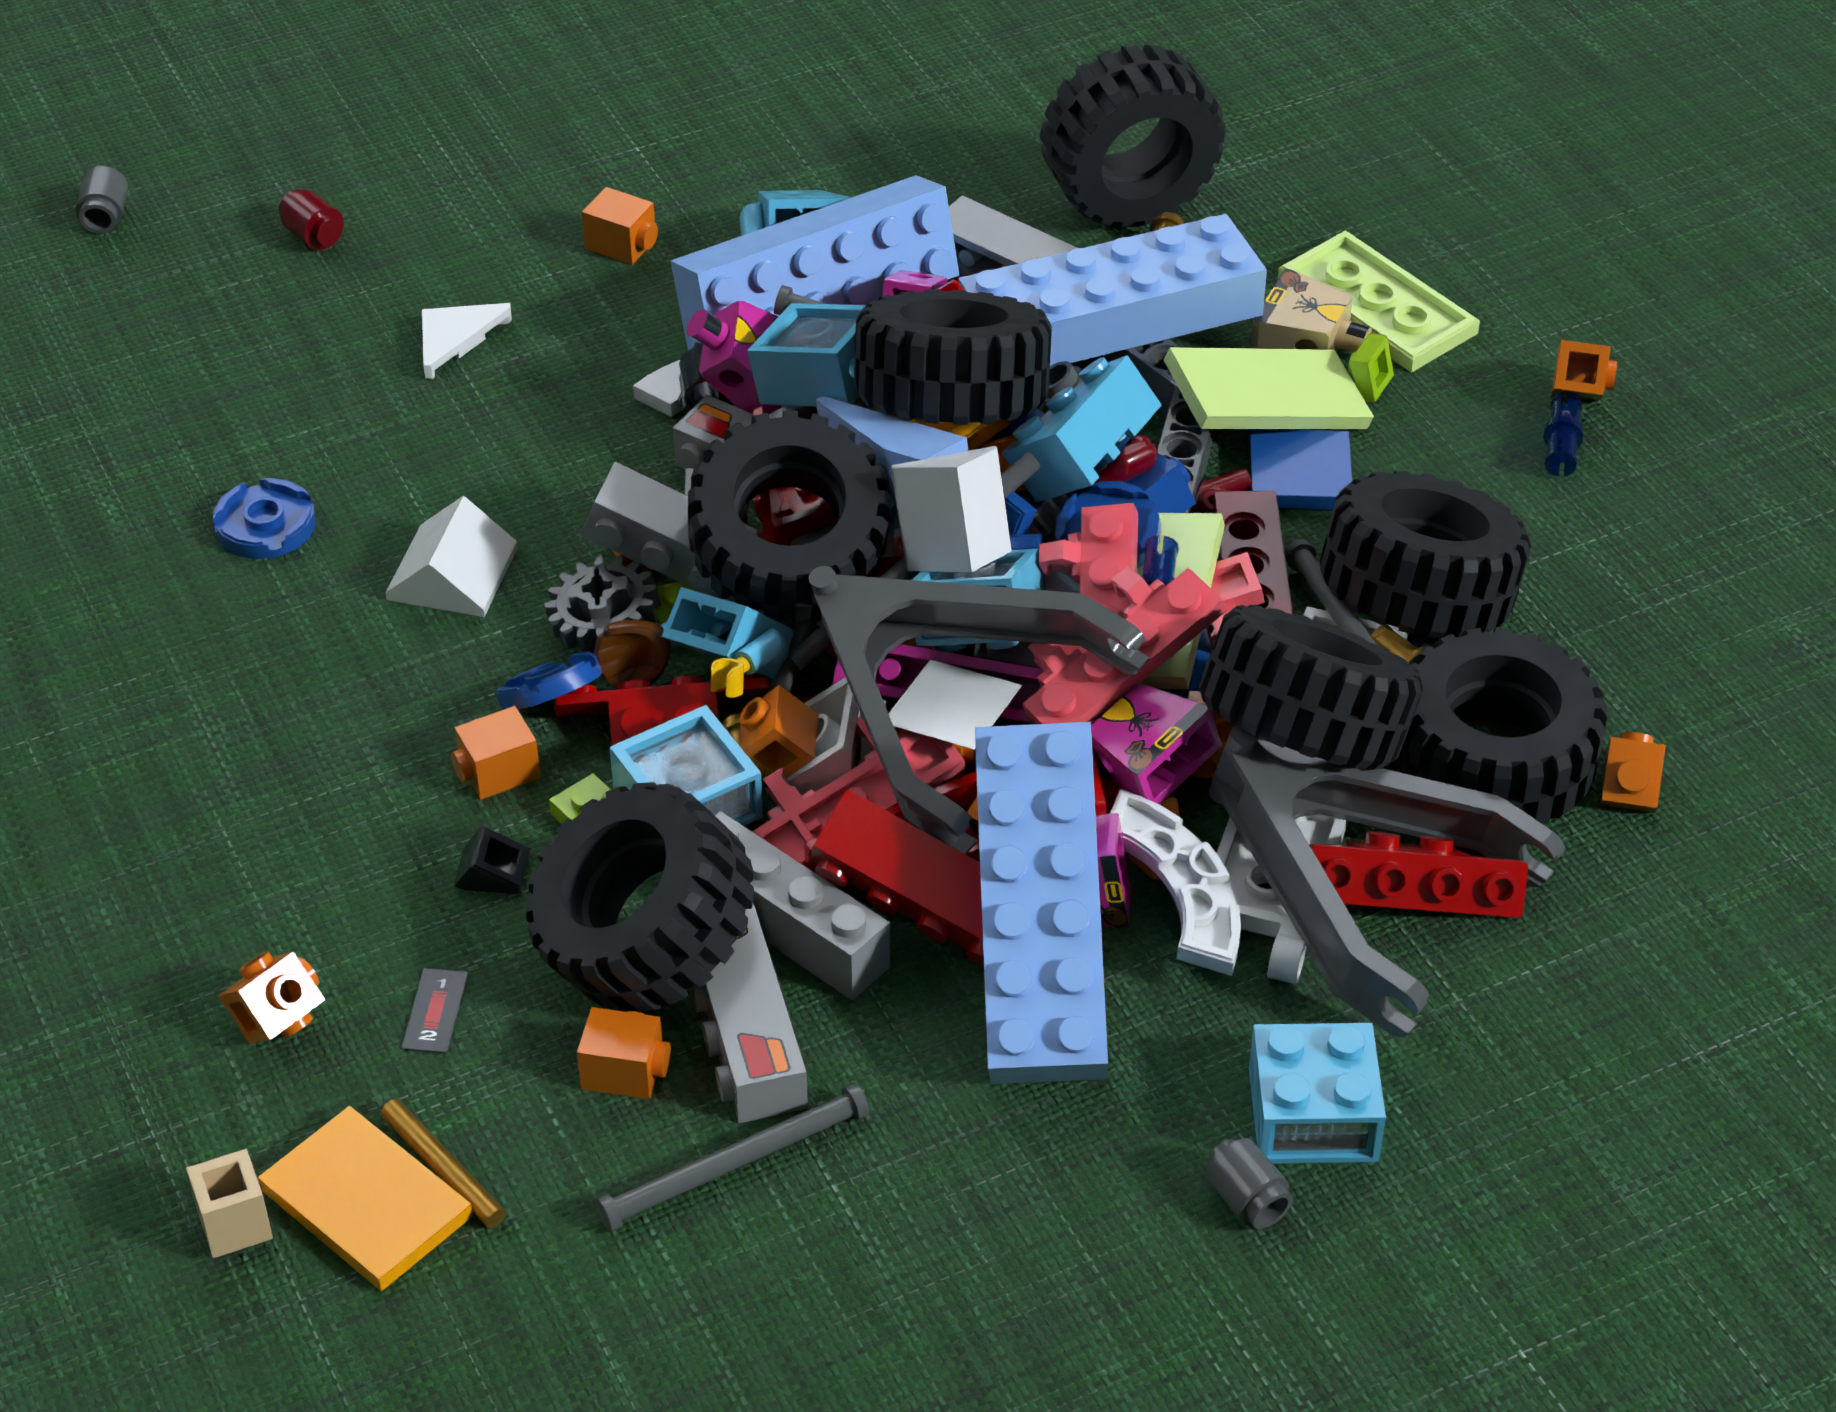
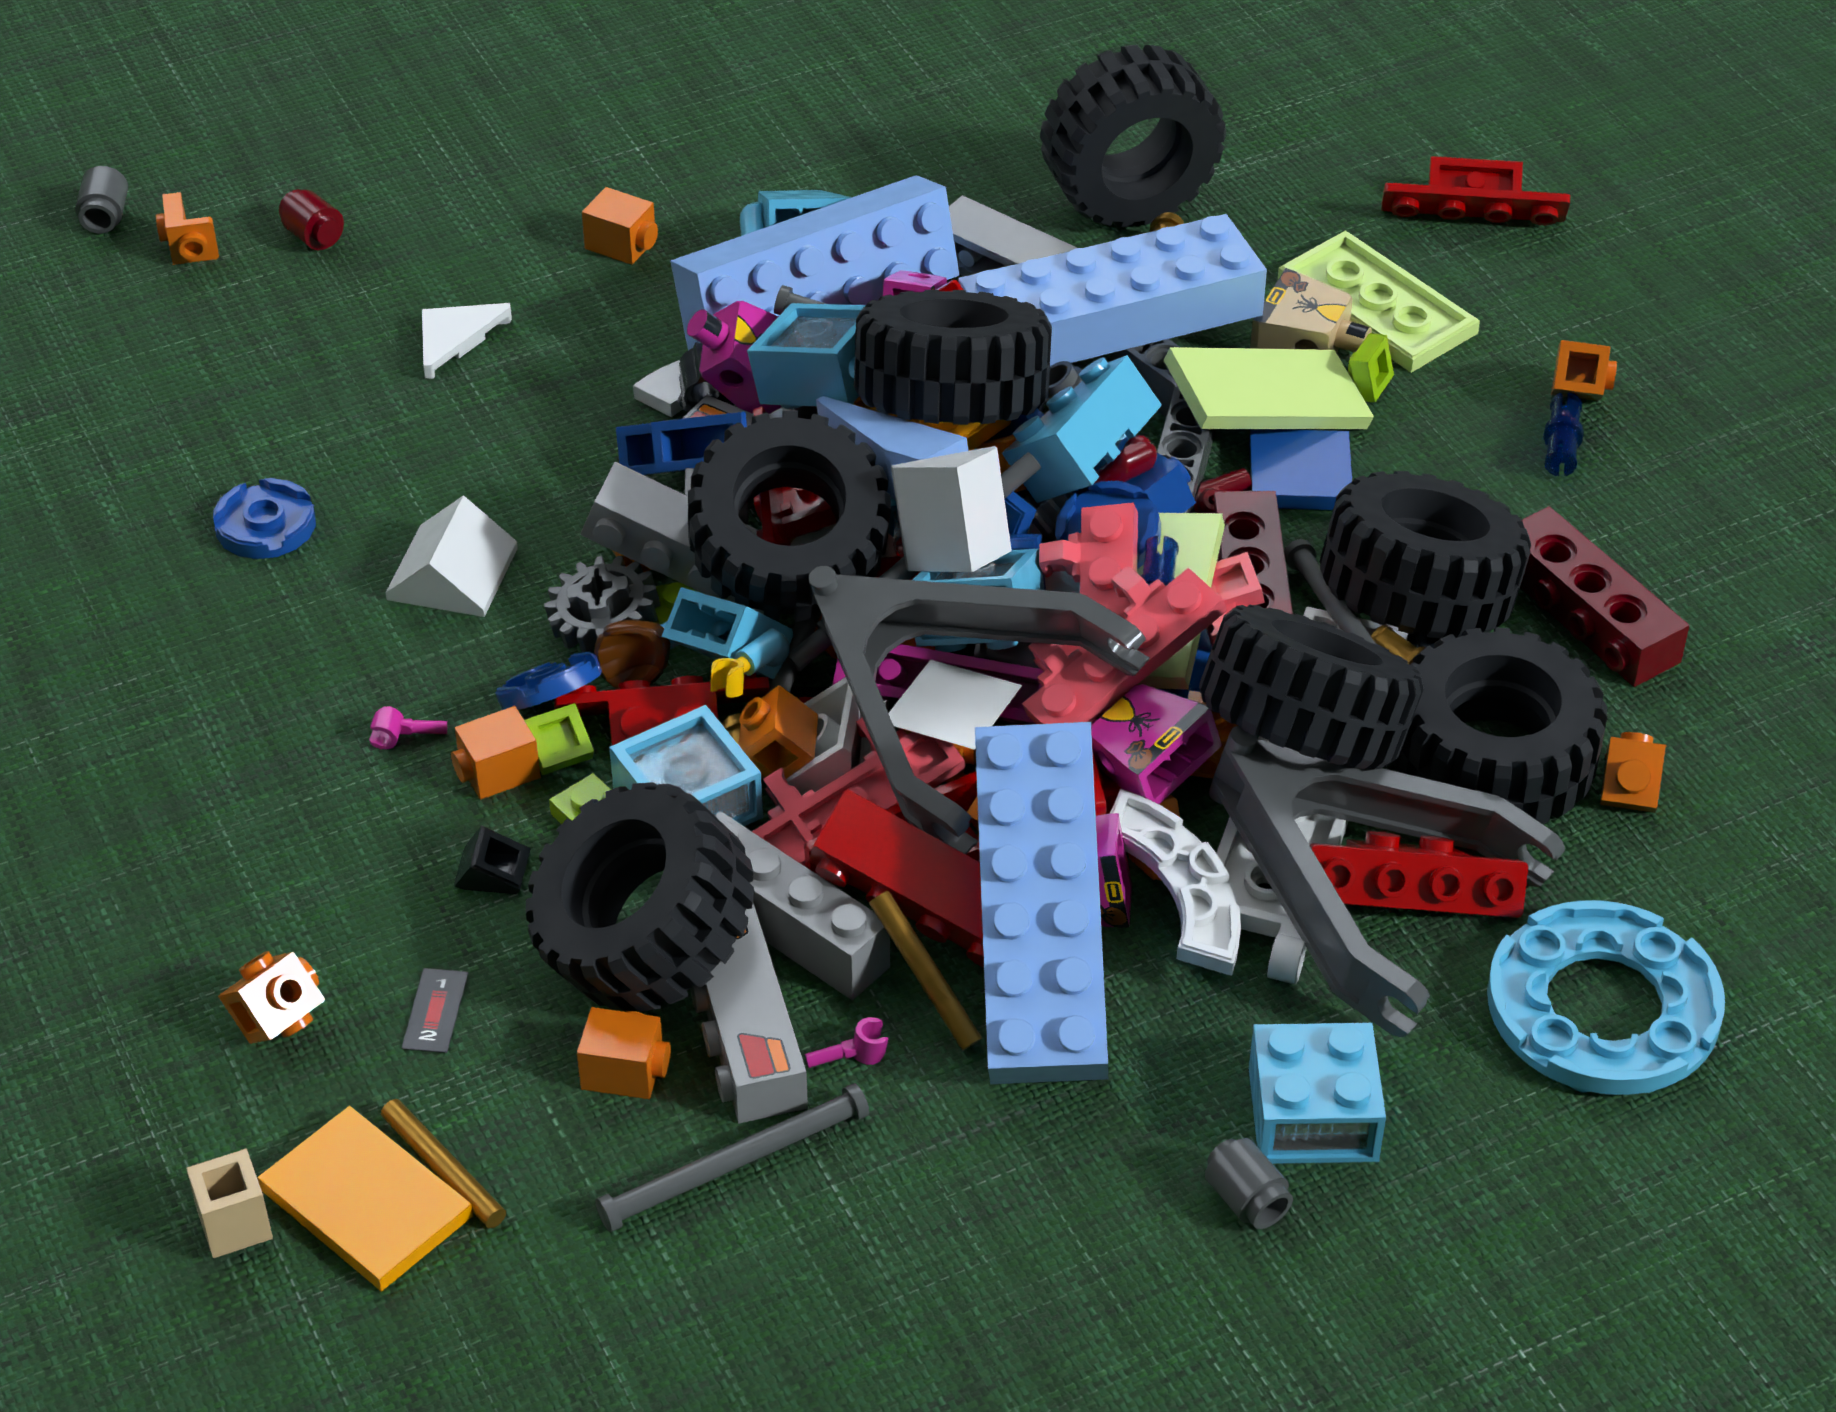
none -> orange bracket [156,192,219,265]
none -> dark pink hand [369,706,447,749]
none -> lime plate [524,703,594,775]
none -> blue slope [616,412,747,475]
none -> dark pink hand [805,1017,888,1068]
none -> pearl gold bar [869,891,982,1050]
none -> red bracket [1381,156,1570,226]
none -> medium azure plate [1487,900,1725,1095]
none -> dark red brick [1520,506,1690,687]

